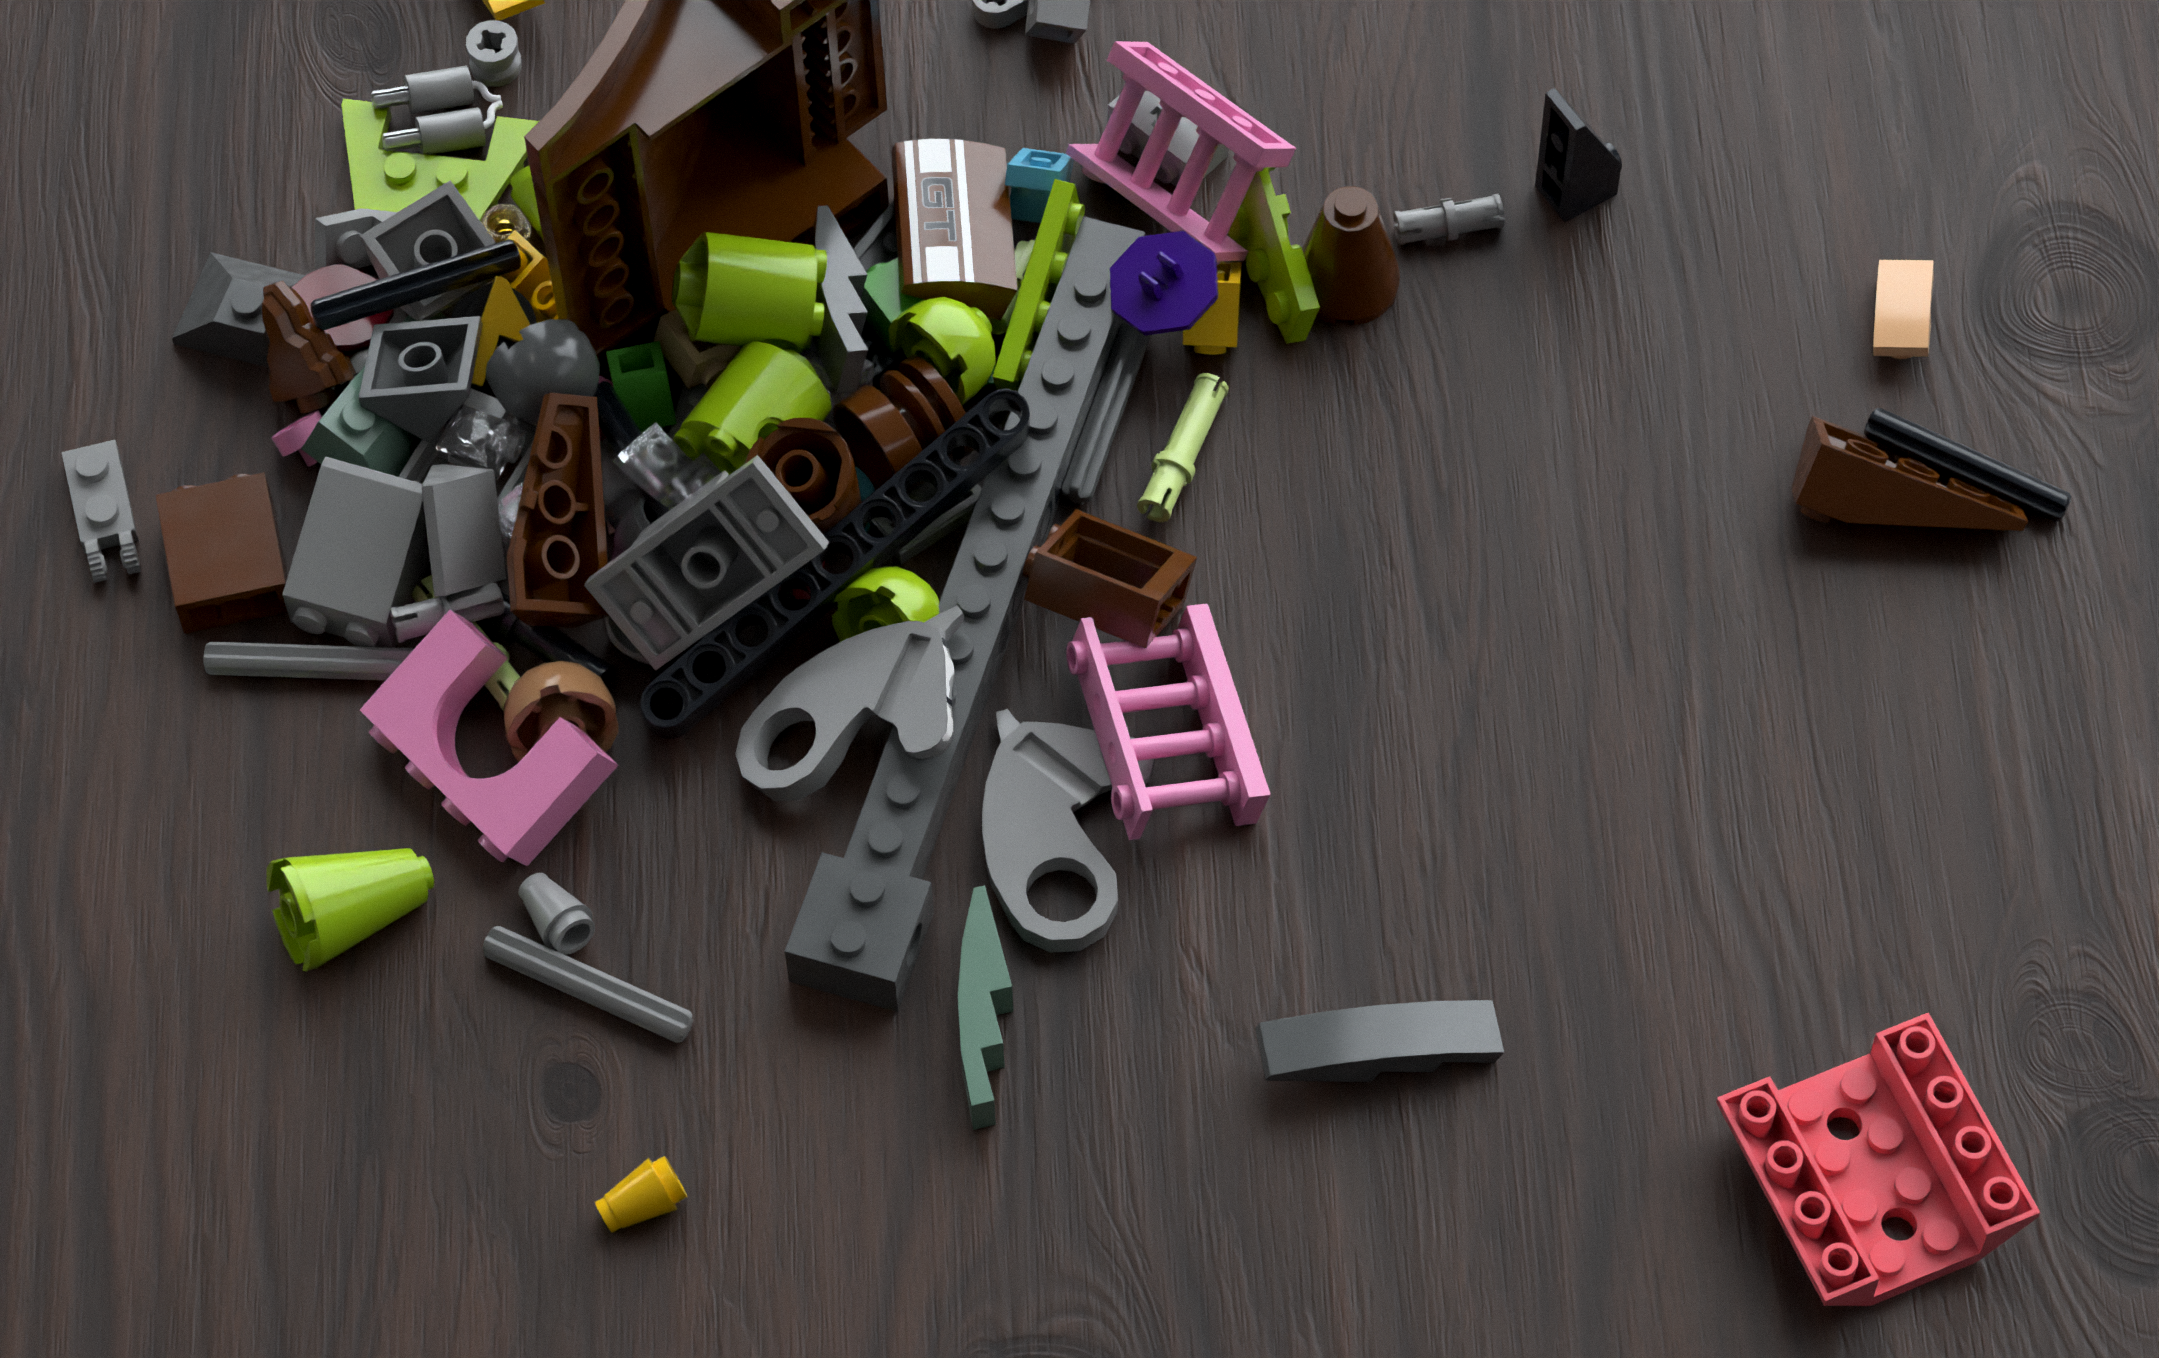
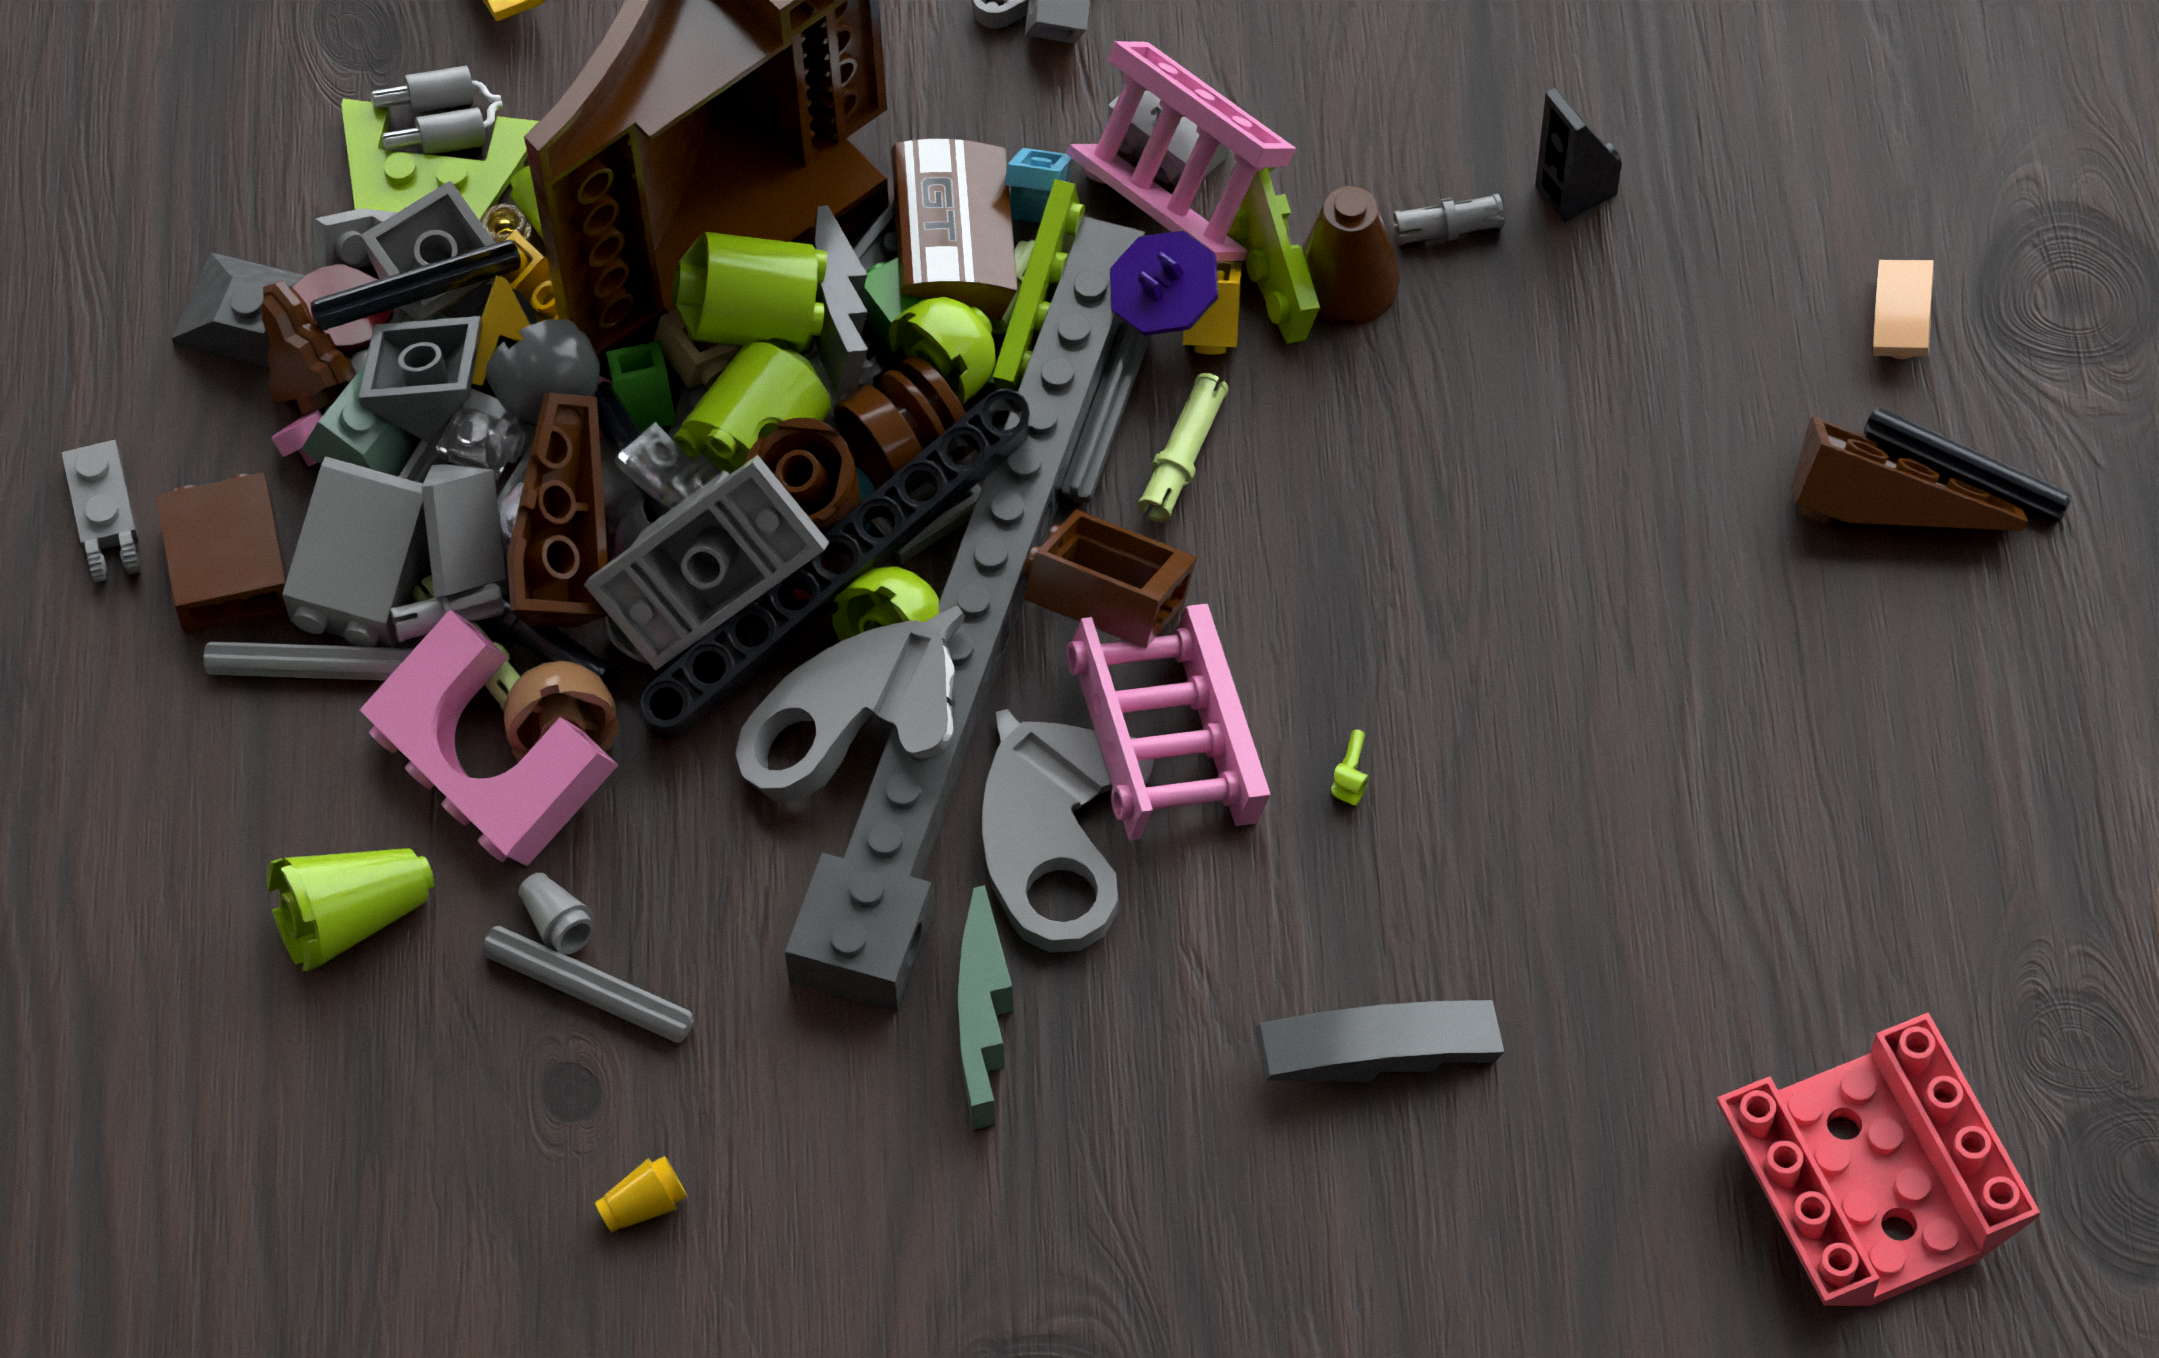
light grey wheel [466,20,522,87] -> none
none -> lime hand [1331,729,1369,806]

